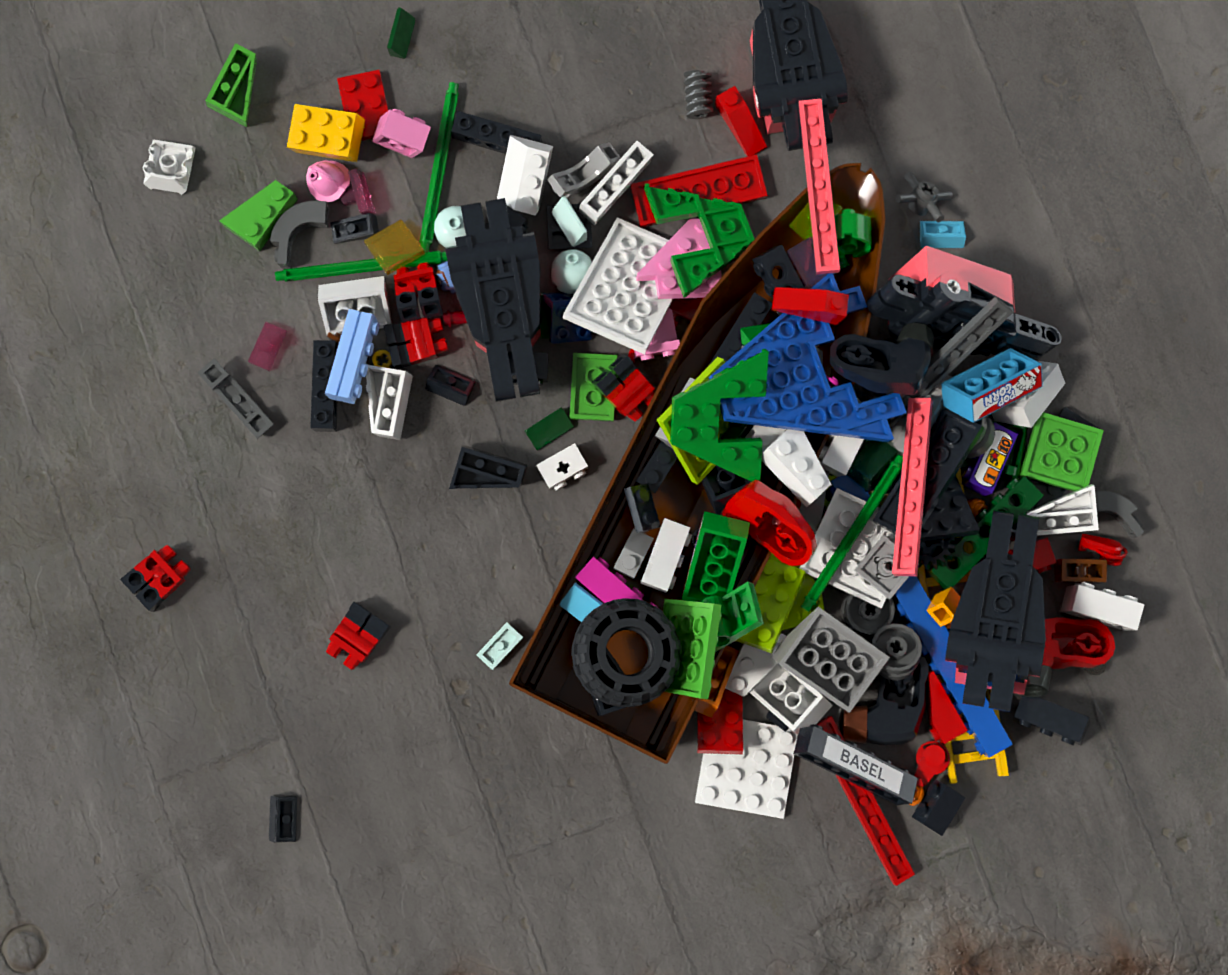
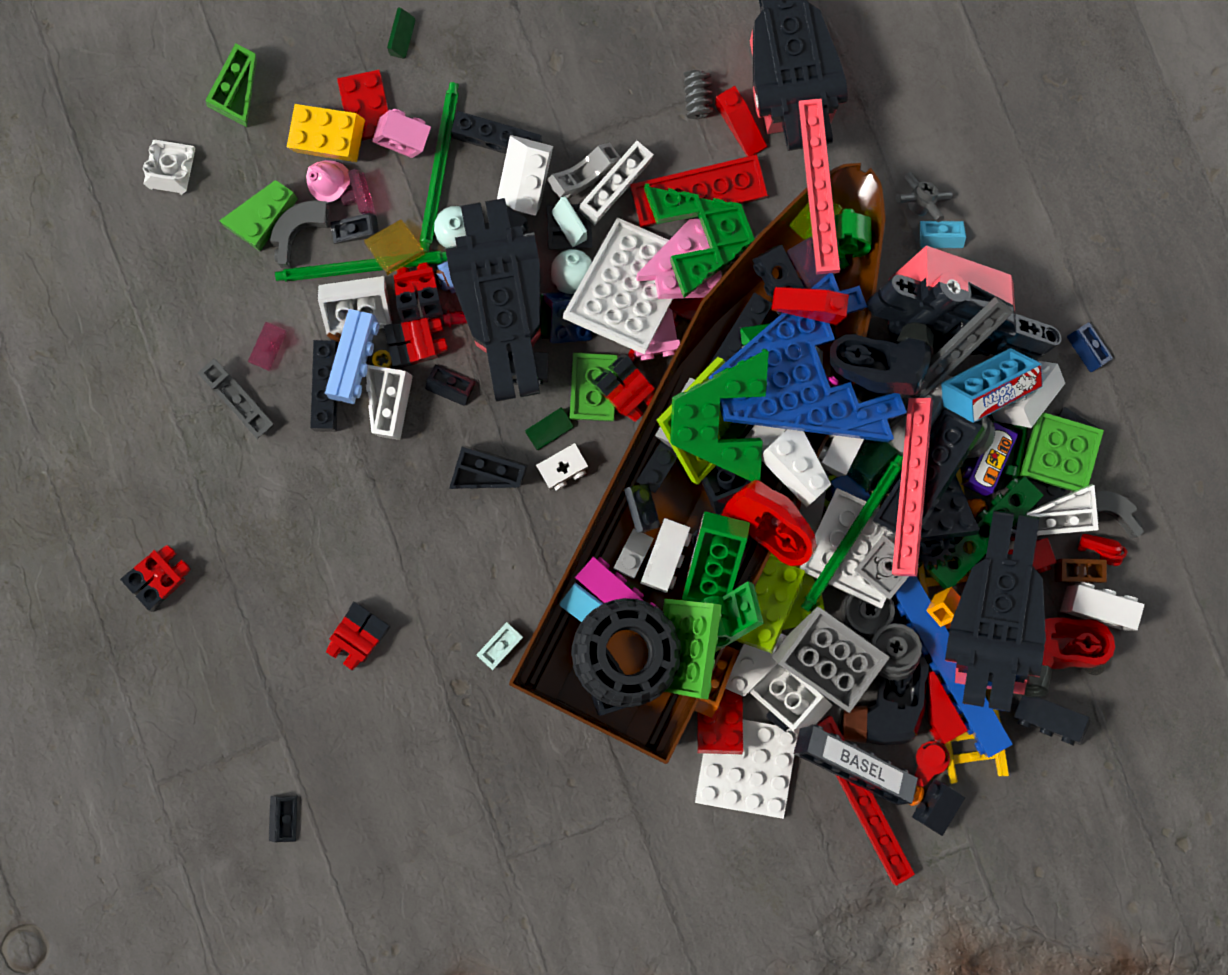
none -> dark blue slope [1067,322,1113,372]

